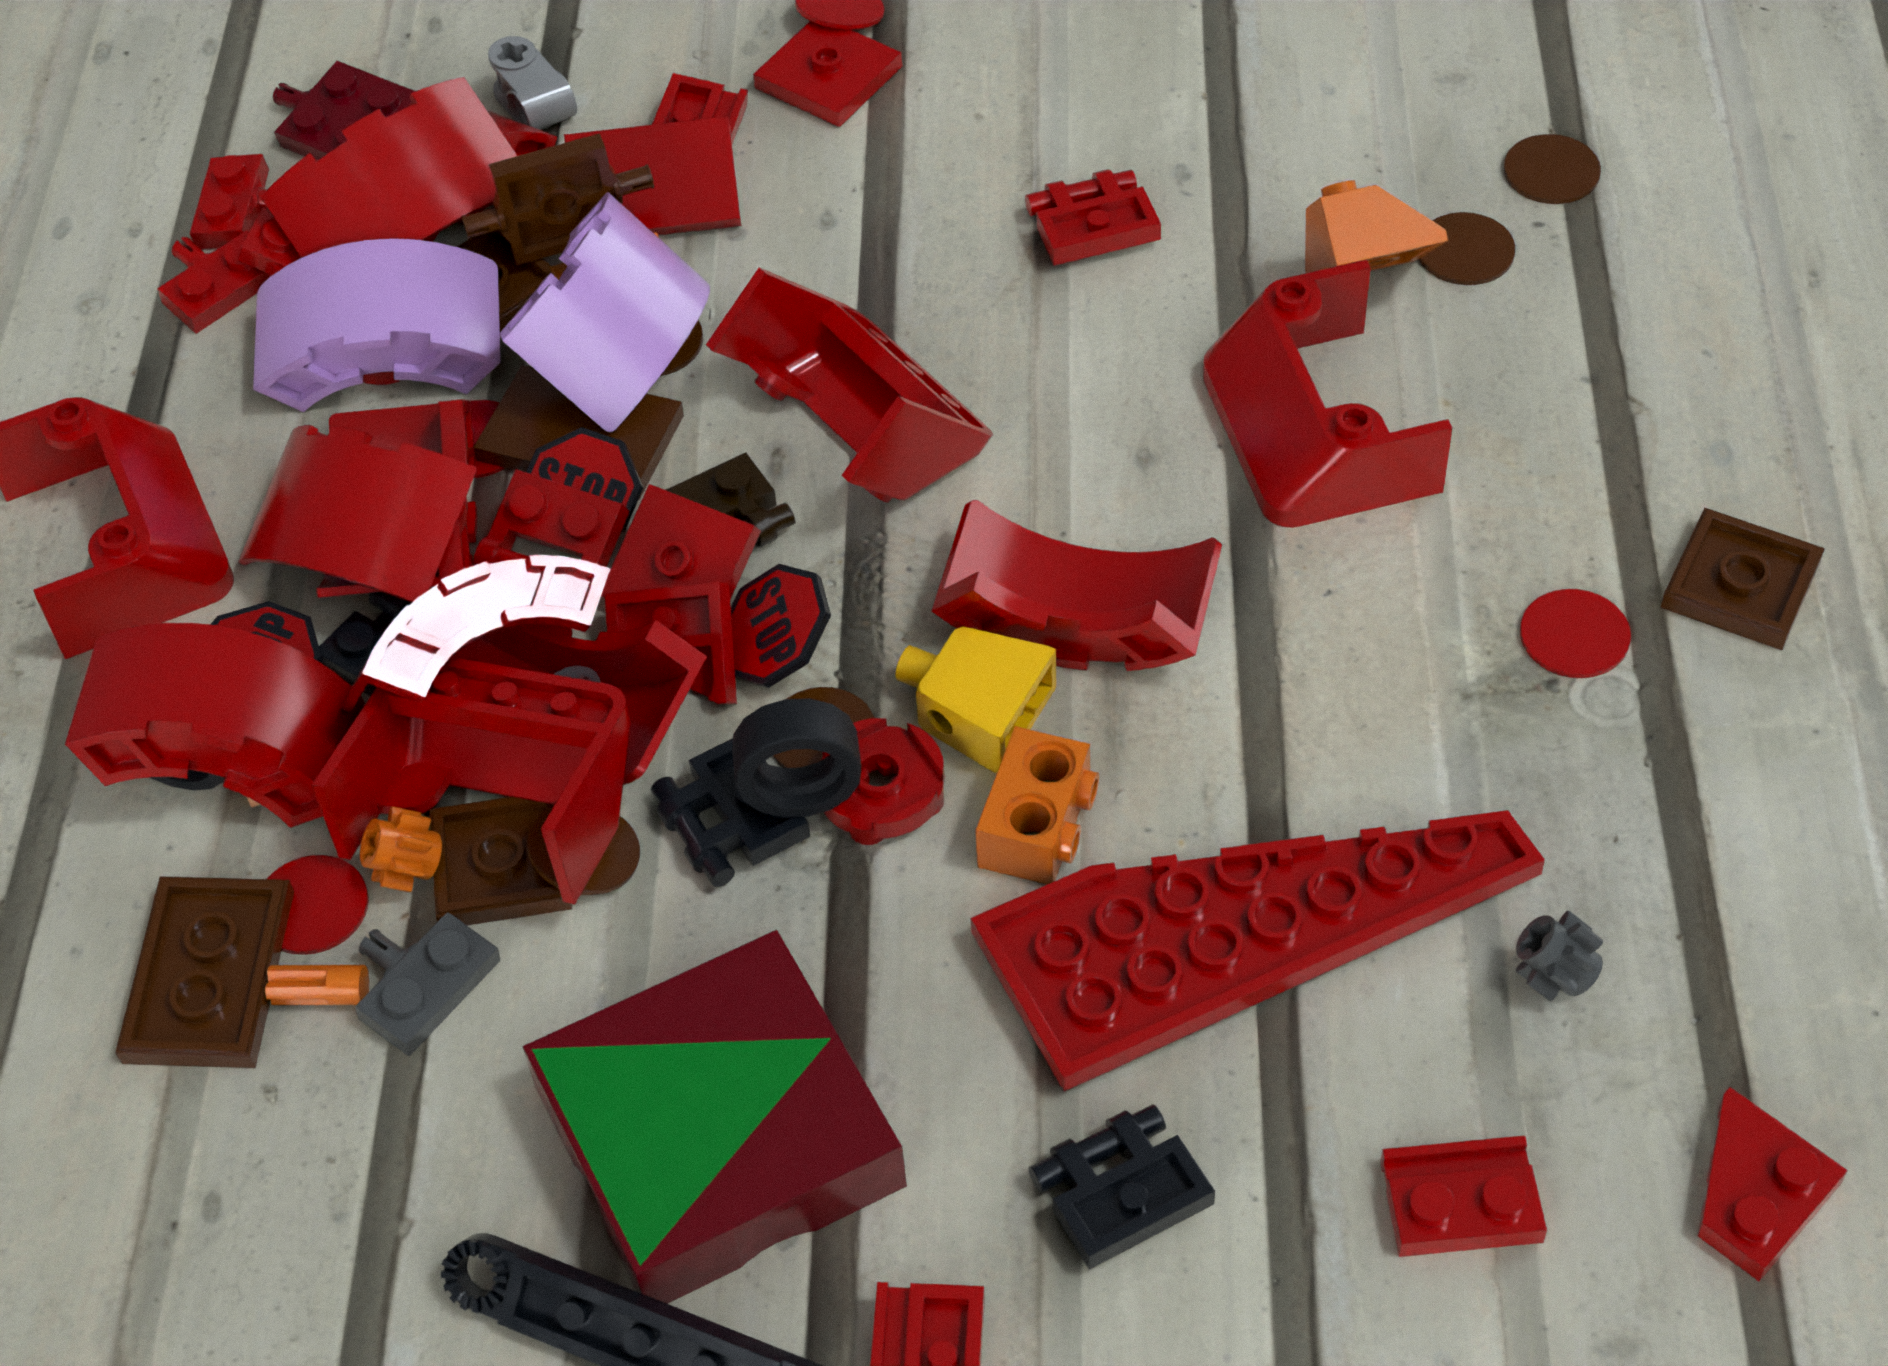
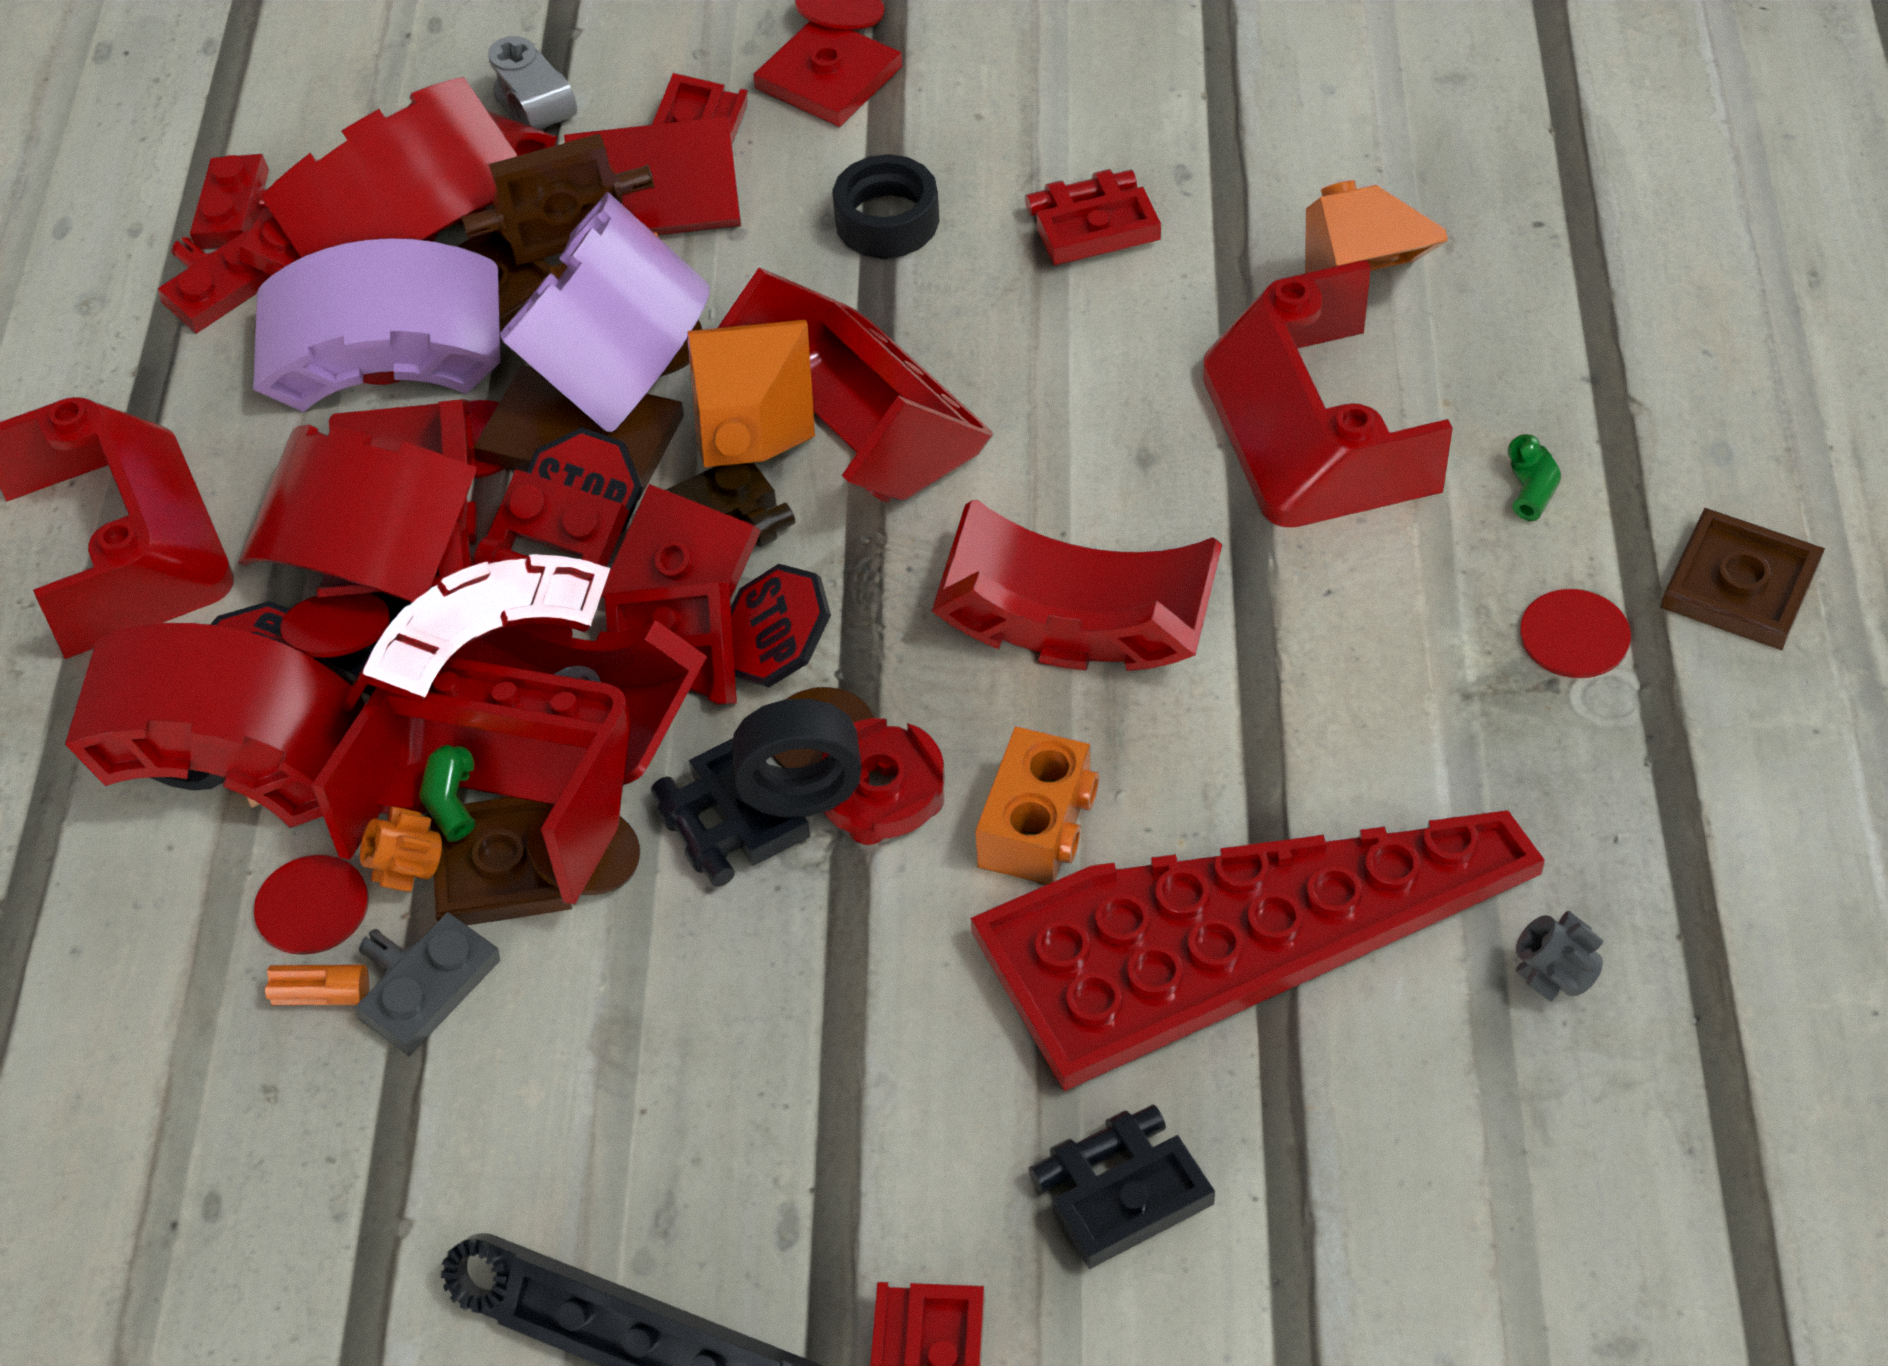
reddish brown tile [115,876,294,1068] -> none
dark red plate [273,61,415,160] -> none
dark red tile [522,930,907,1304] -> none
yellow torso [895,626,1056,774] -> none
red plate [1380,1135,1547,1257] -> none
reddish brown piece [1419,212,1516,285] -> none
reddish brown piece [1504,134,1601,204] -> none
red wing [1697,1087,1848,1282] -> none
none -> red piece [280,593,390,658]
none -> green arm [419,745,475,842]
none -> orange slope [687,320,815,467]
none -> black tyre [832,154,940,258]
none -> green arm [1507,434,1561,521]

